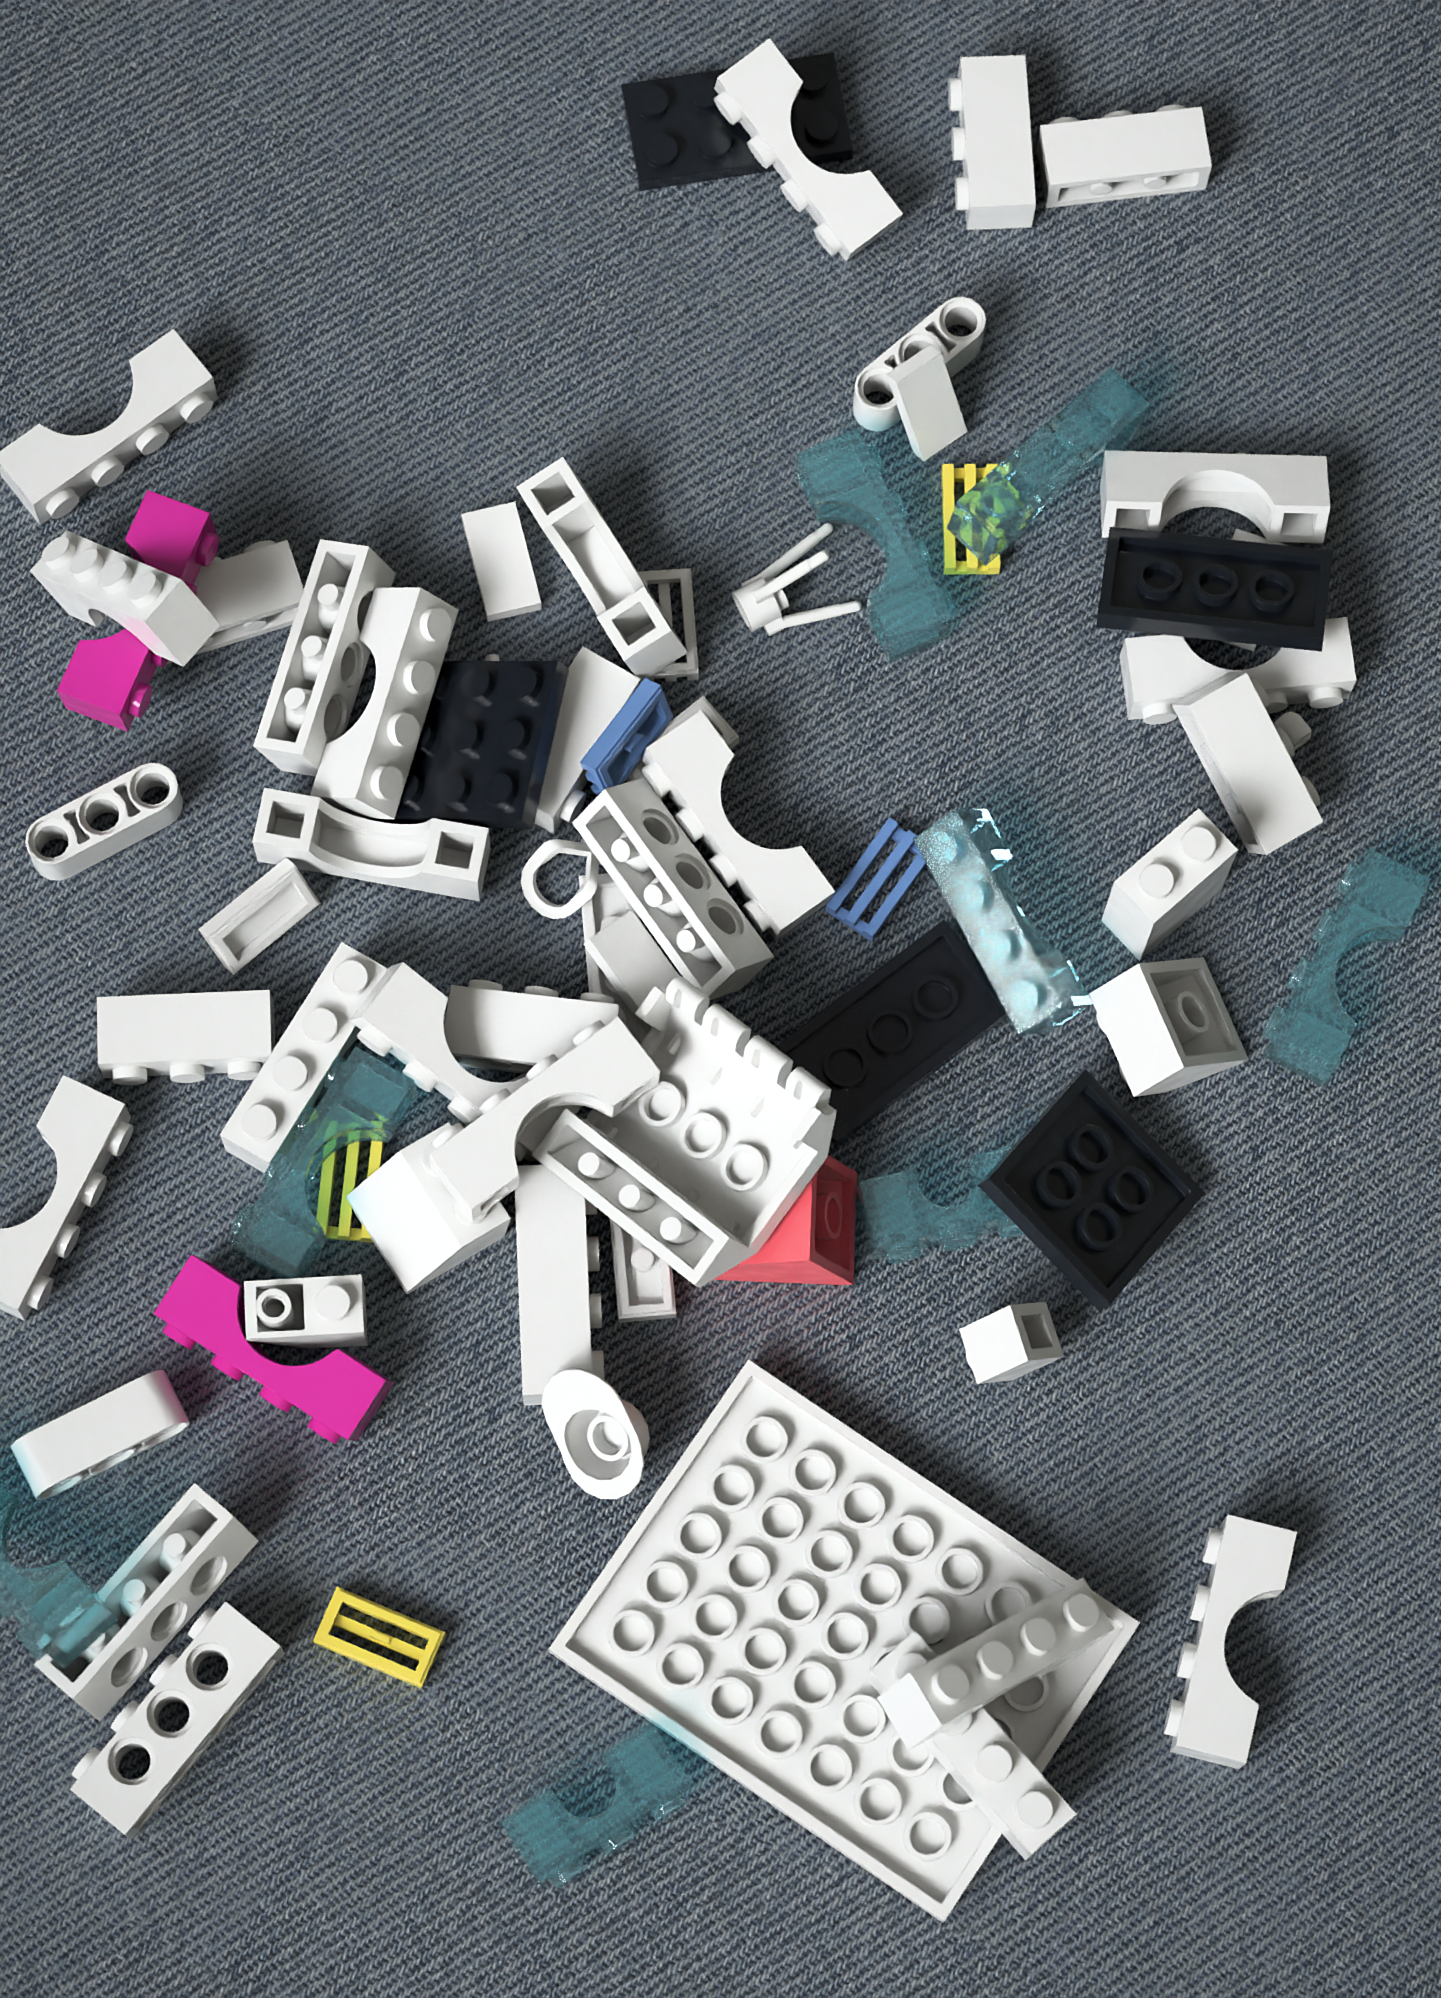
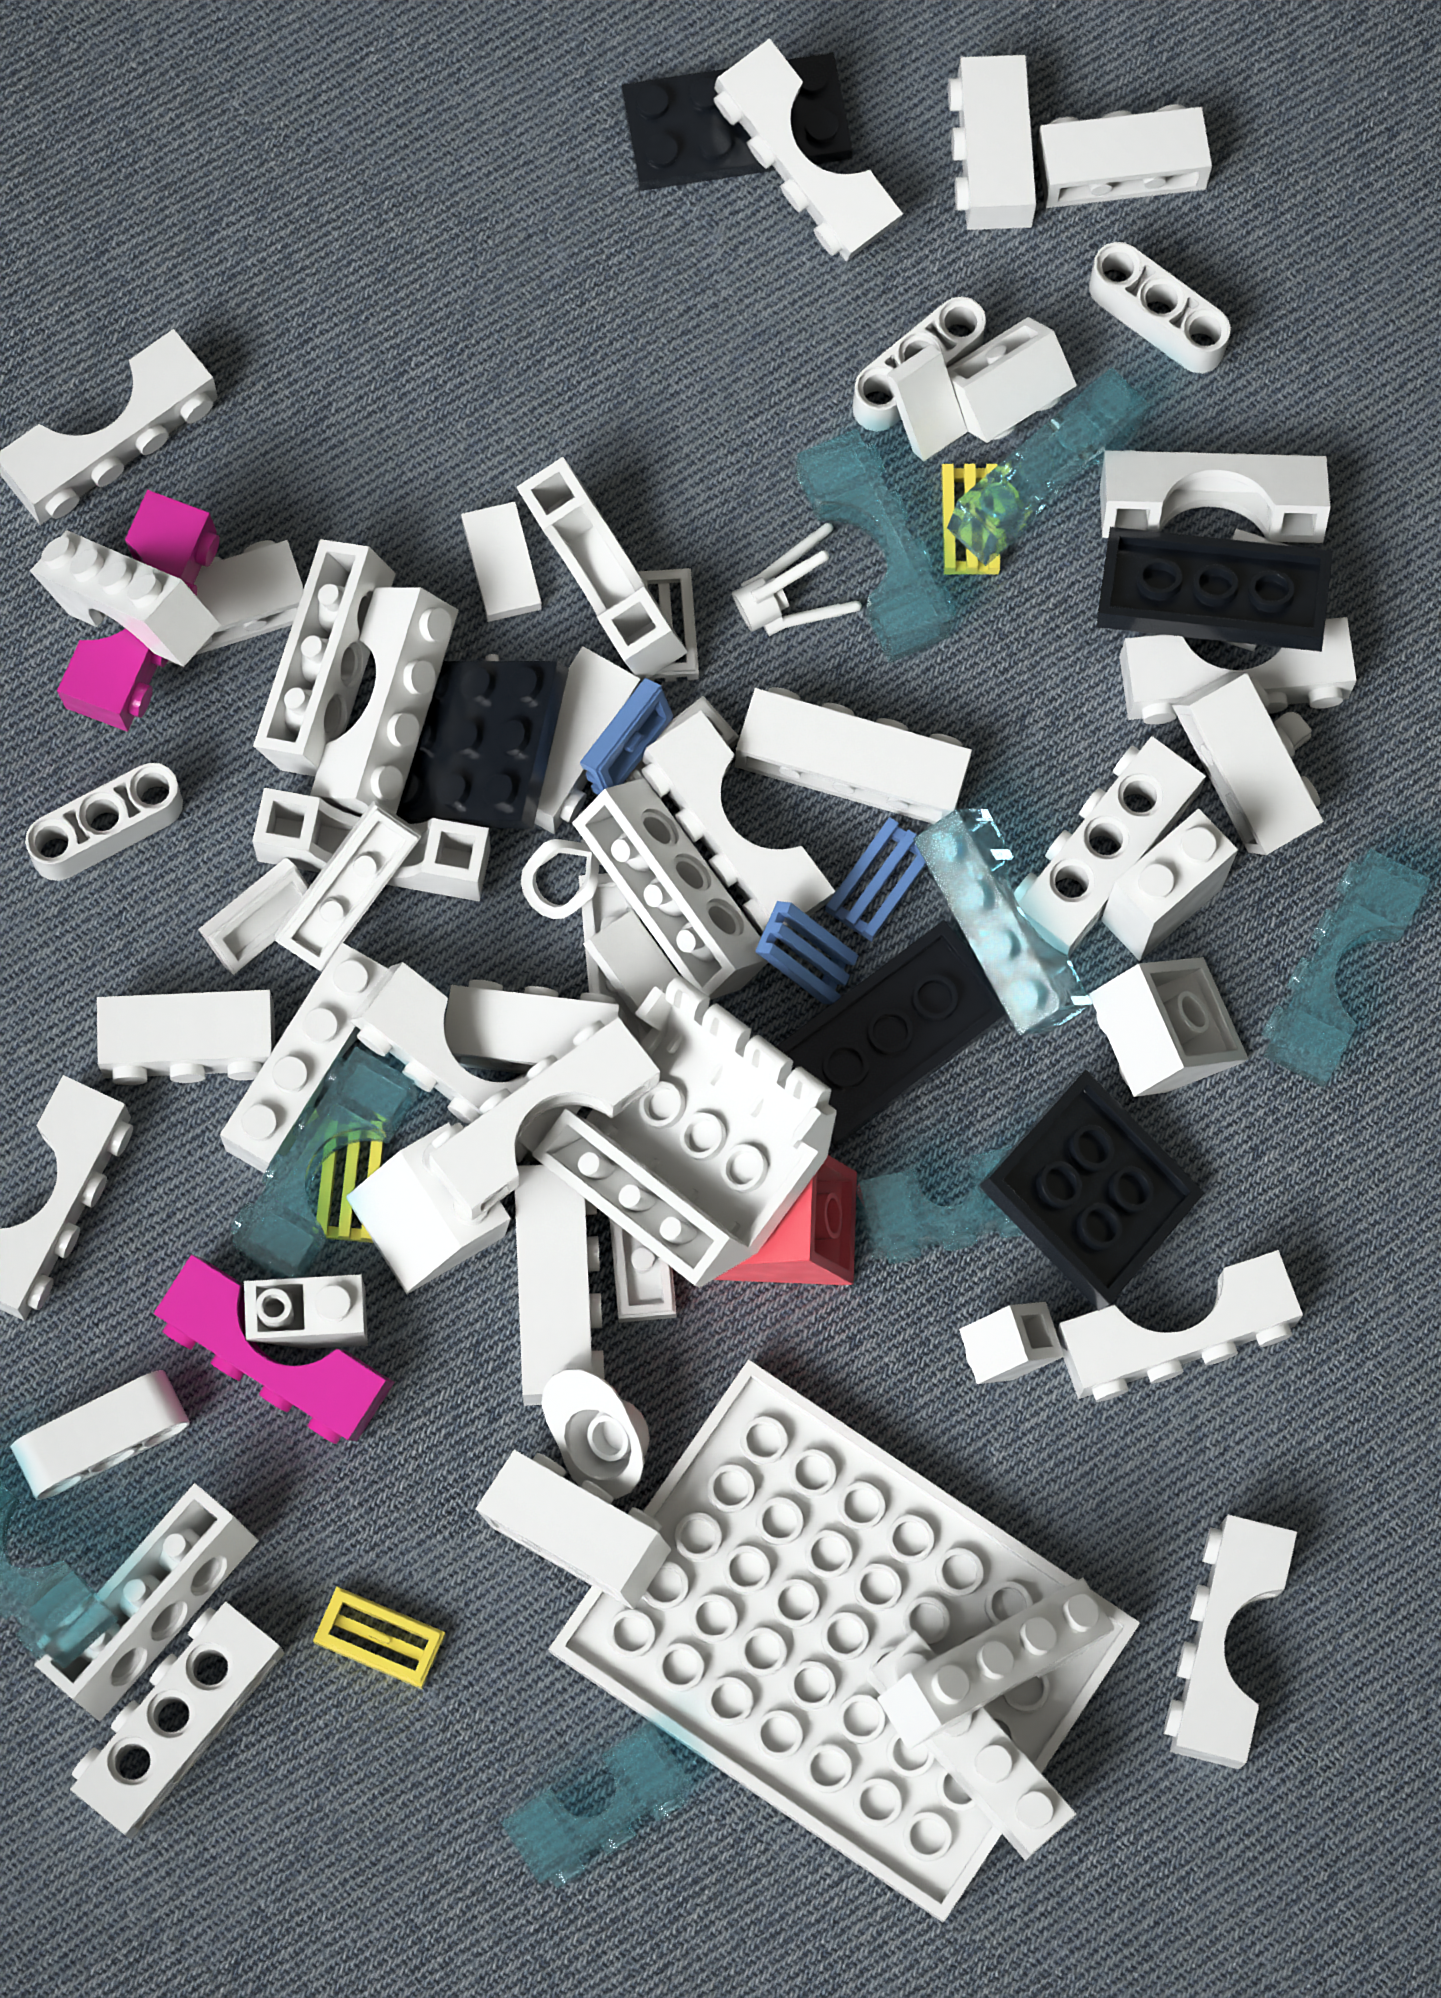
none -> white tile [274,800,422,972]
none -> white brick [476,1450,671,1610]
none -> white brick [735,687,972,829]
none -> medium blue tile [755,901,858,1005]
none -> white brick [947,317,1077,443]
none -> white brick [1011,736,1206,962]
none -> white arch [1056,1250,1303,1402]
none -> white beam [1089,242,1231,373]

